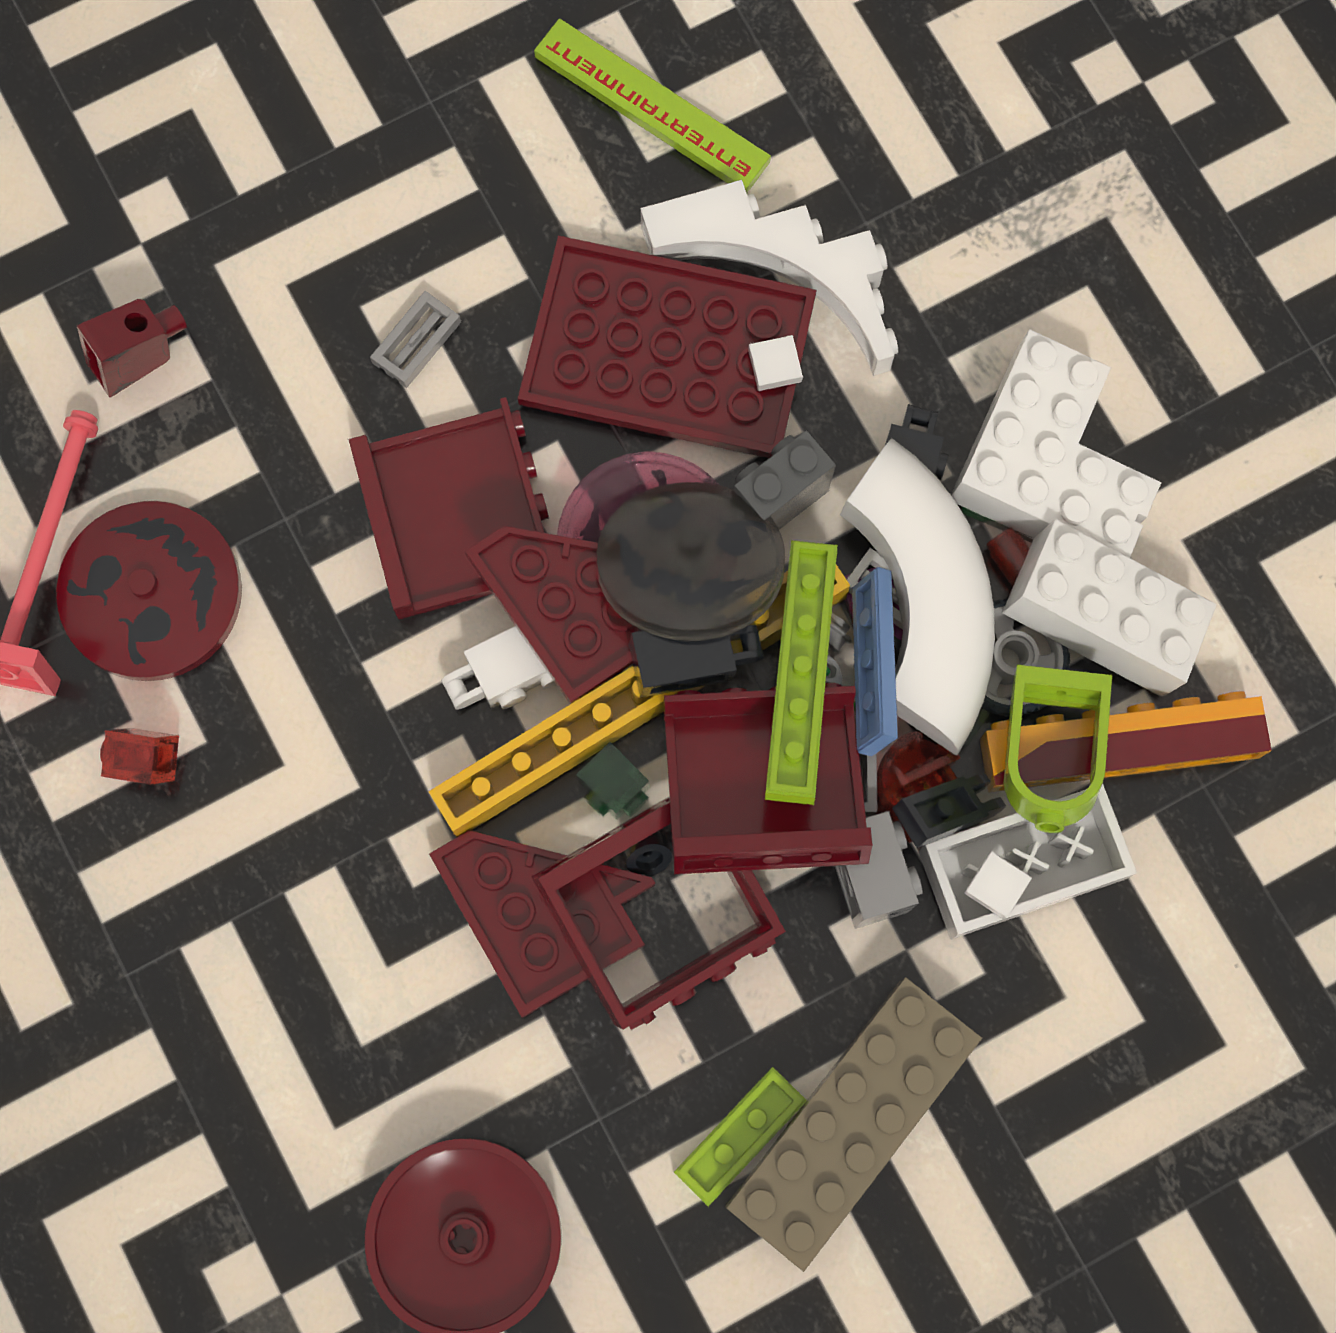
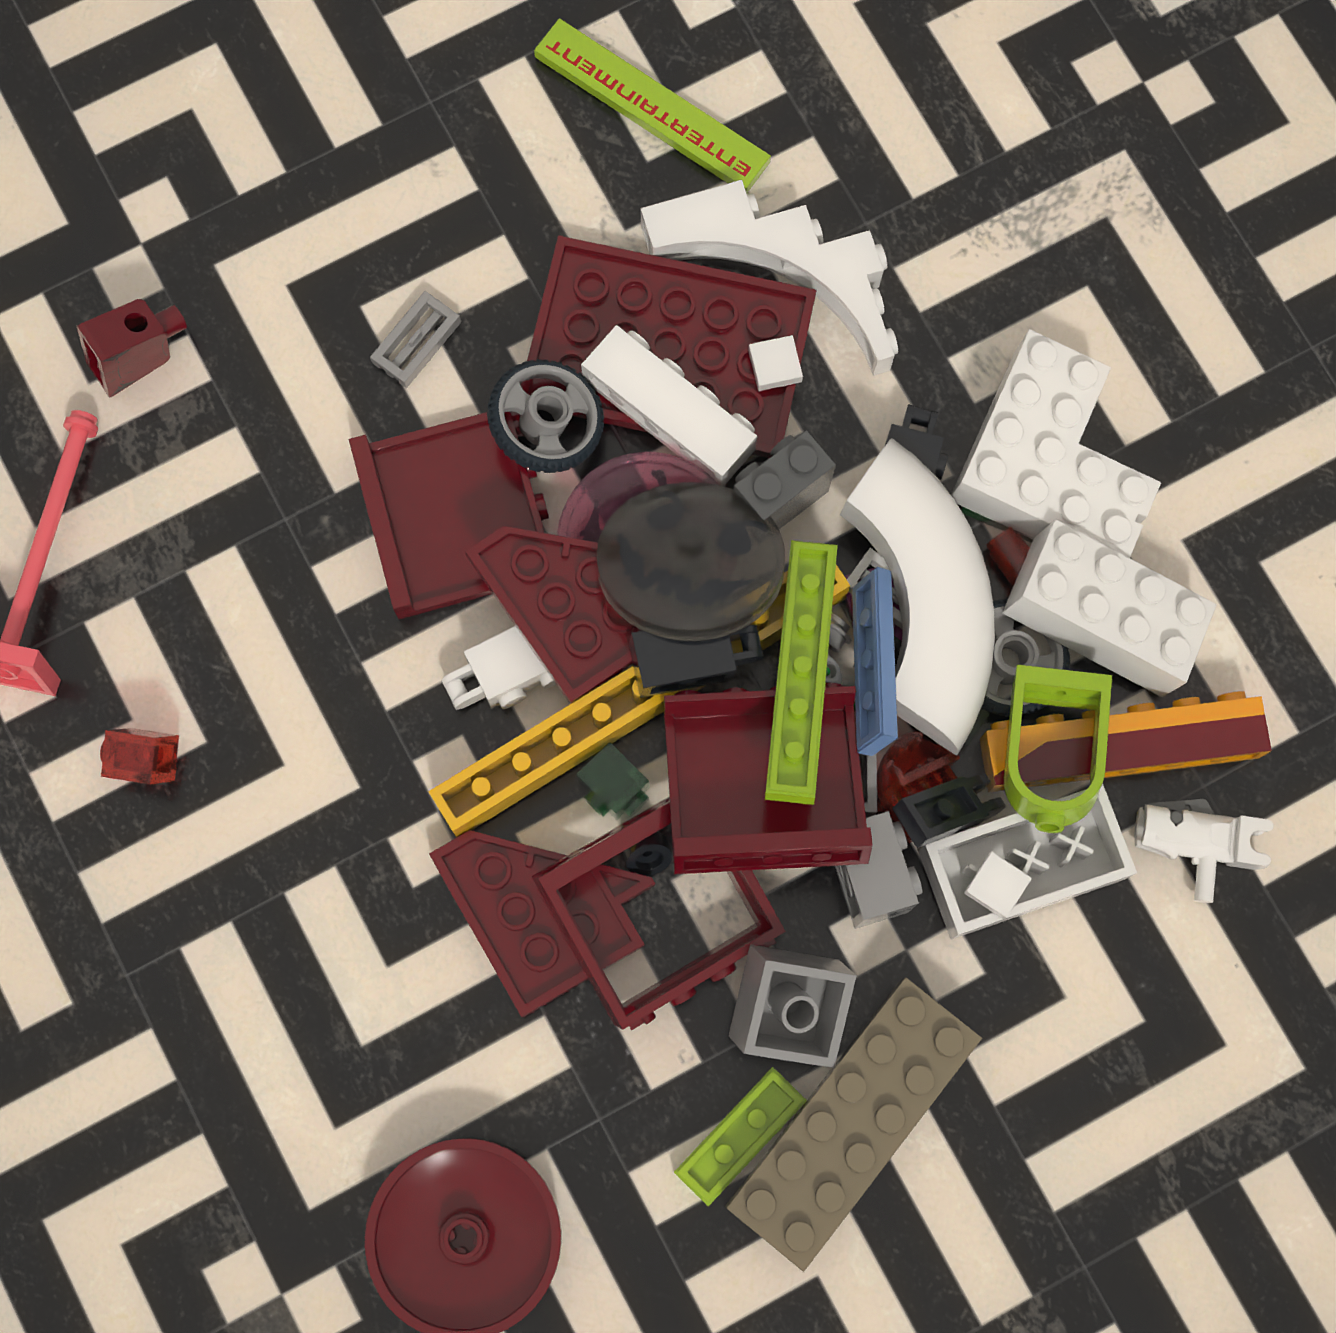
dark red dish [56,501,242,681] -> none
none -> light grey wheel [487,359,604,473]
none -> white brick [581,325,757,489]
none -> light grey brick [729,944,857,1068]
none -> white piece [1134,799,1274,903]

